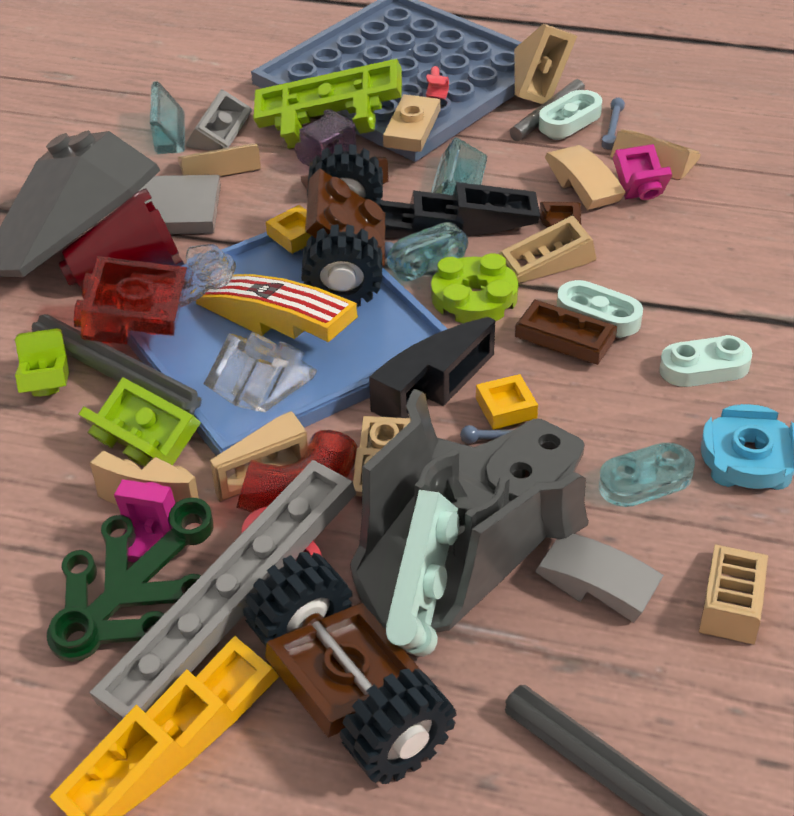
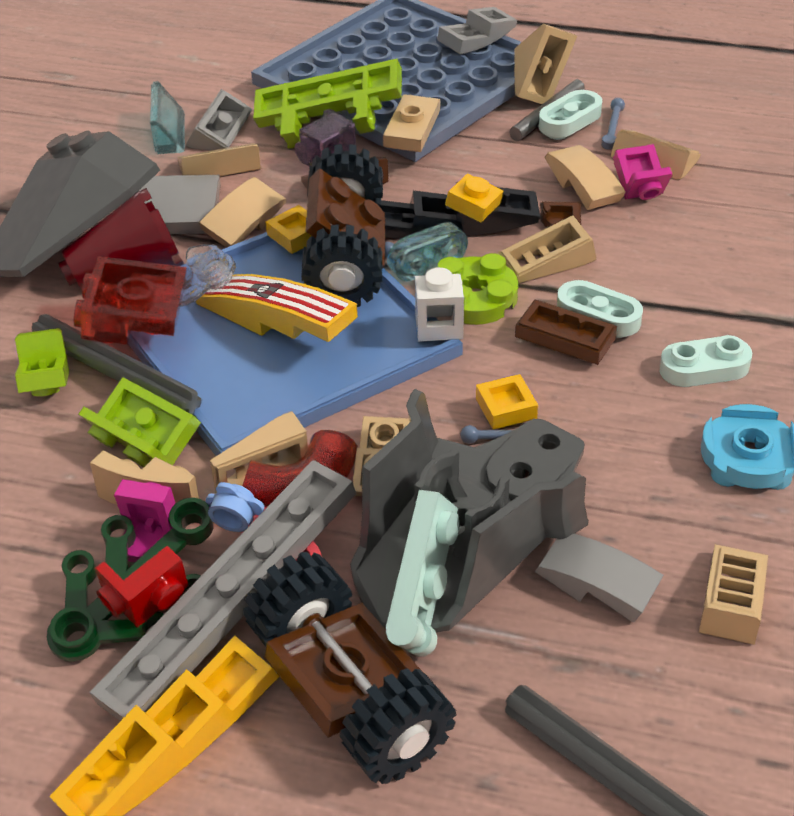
clear slope [204,332,317,413] -> none
black slope [369,317,495,418] -> none
coral hand [426,66,449,100] -> none
clear light blue slope [431,137,488,195] -> none
clear light blue plate [598,443,695,507] -> none
none -> red bracket [94,546,188,628]
none -> tan slope [199,176,286,248]
none -> light blue plate [205,482,265,532]
none -> white brick [415,267,464,342]
none -> light grey slope [437,7,517,54]
none -> yellow plate [445,173,503,223]

